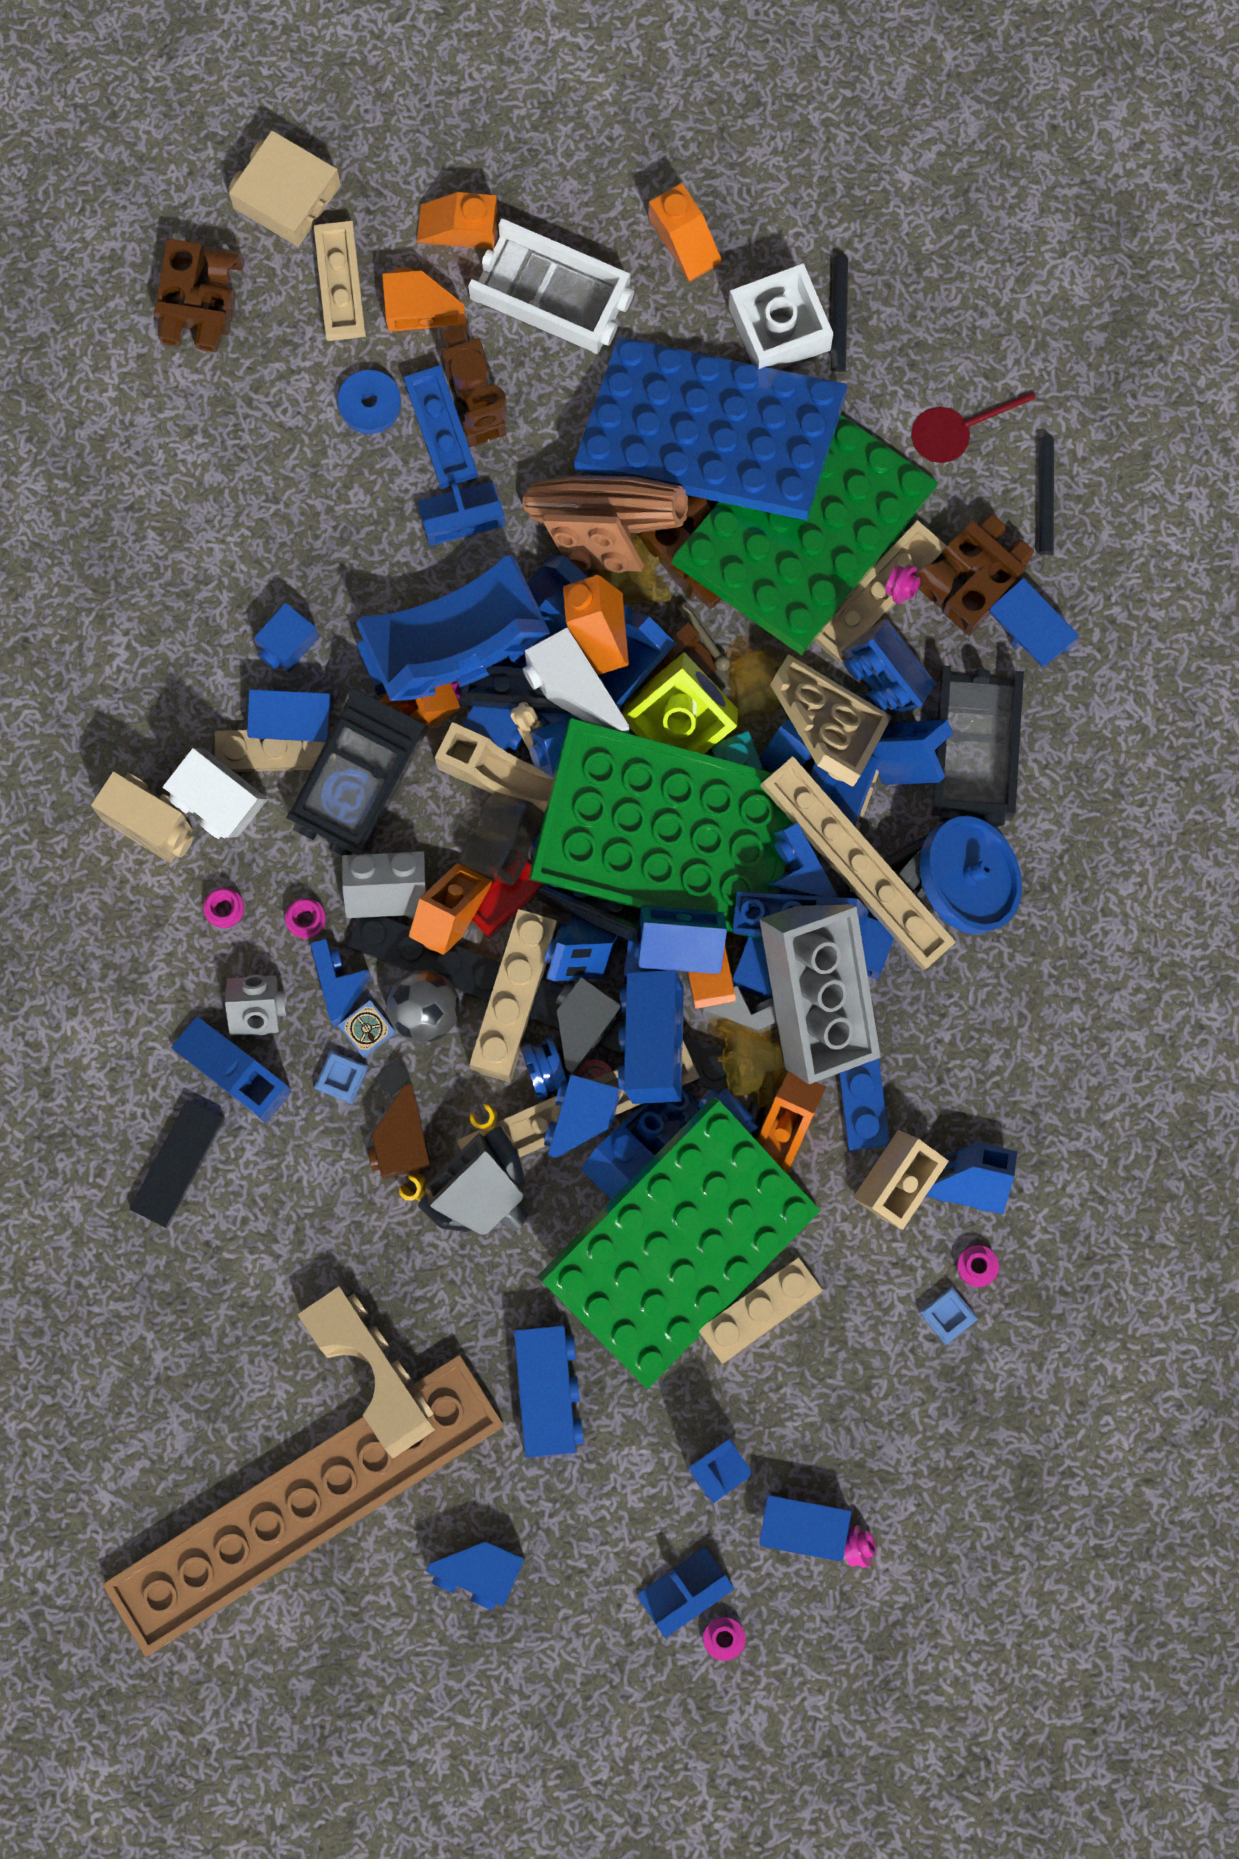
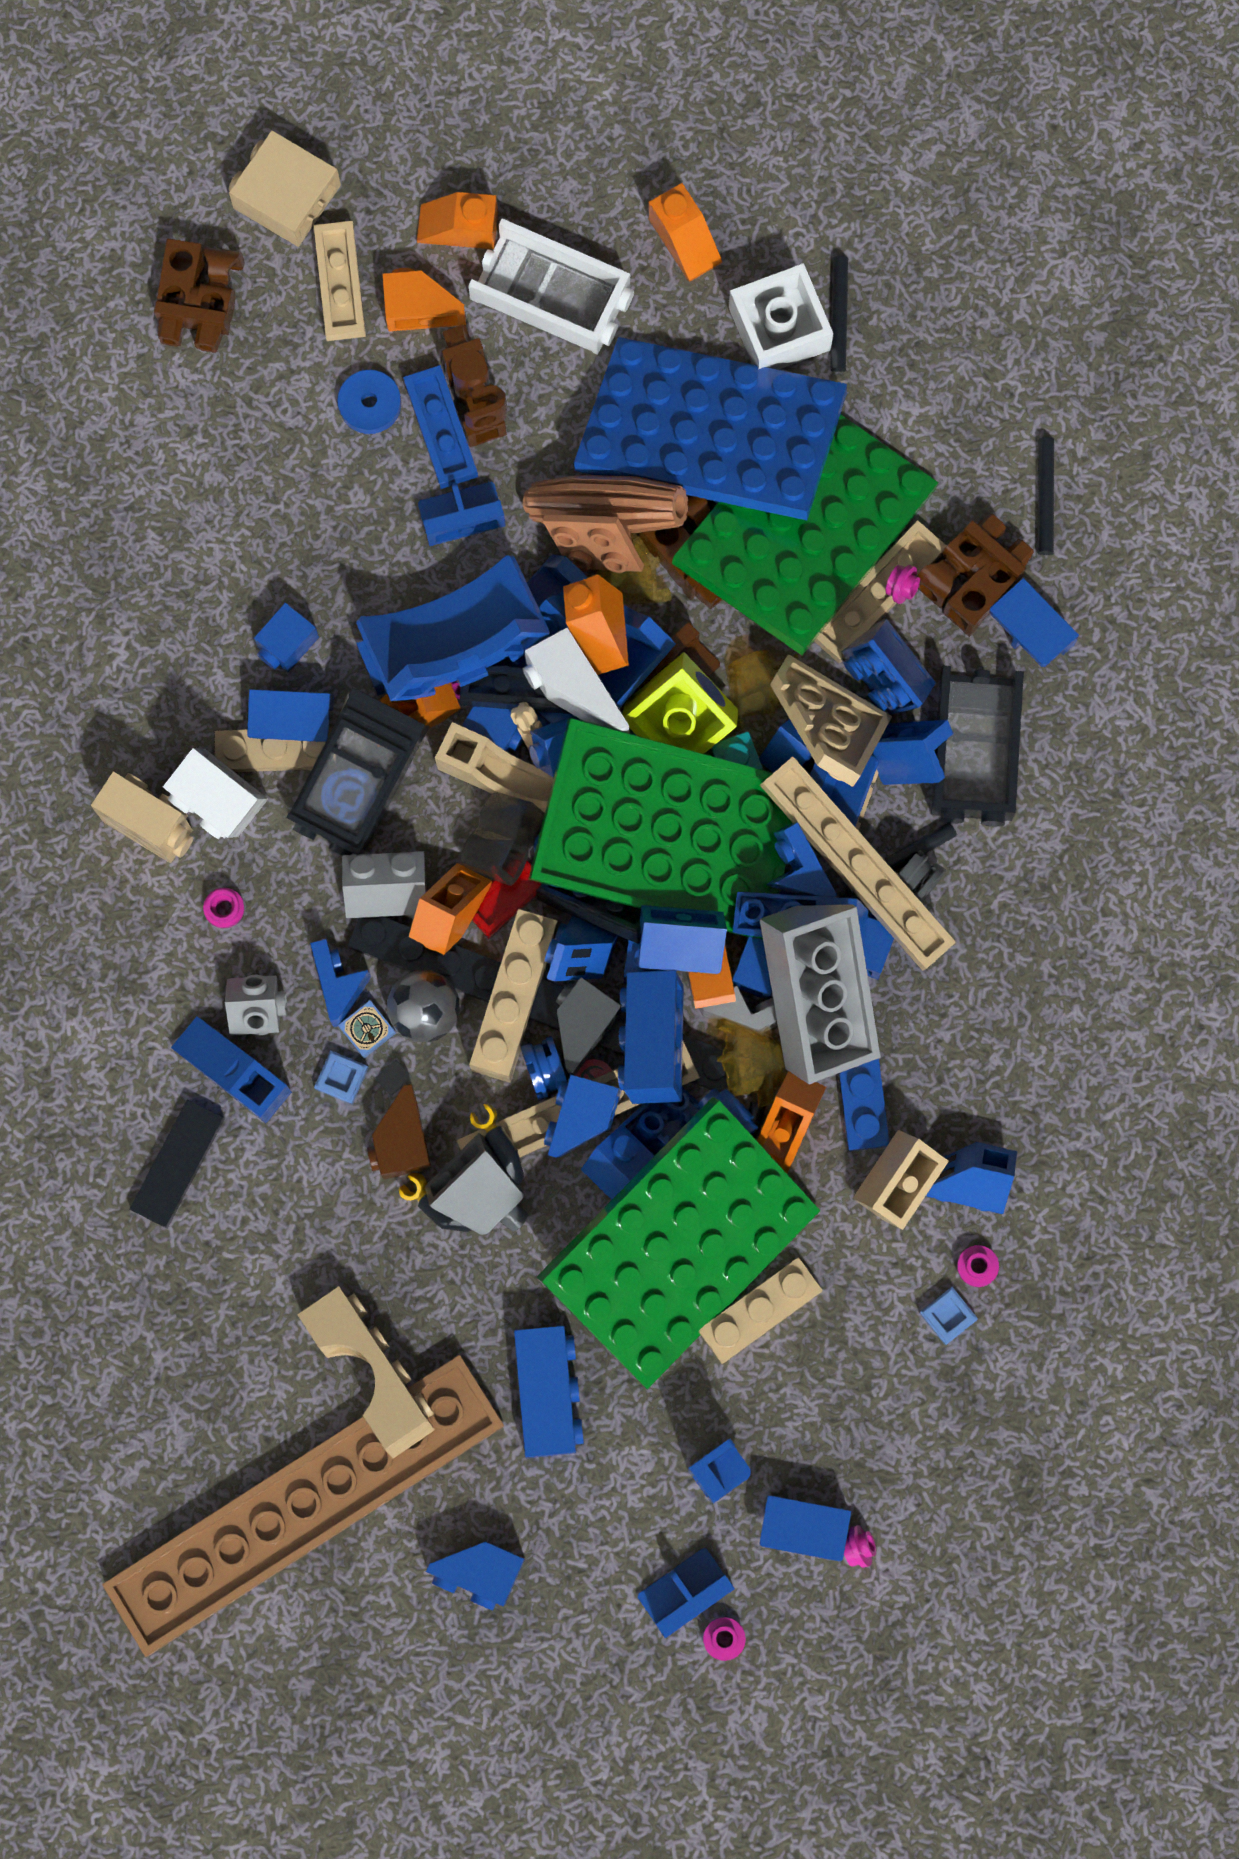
dark pink plate [285,898,326,939] -> none
dark tan hinge [678,601,730,671] -> none
dark red piece [911,392,1036,463] -> none
blue piece [920,816,1022,935] -> none

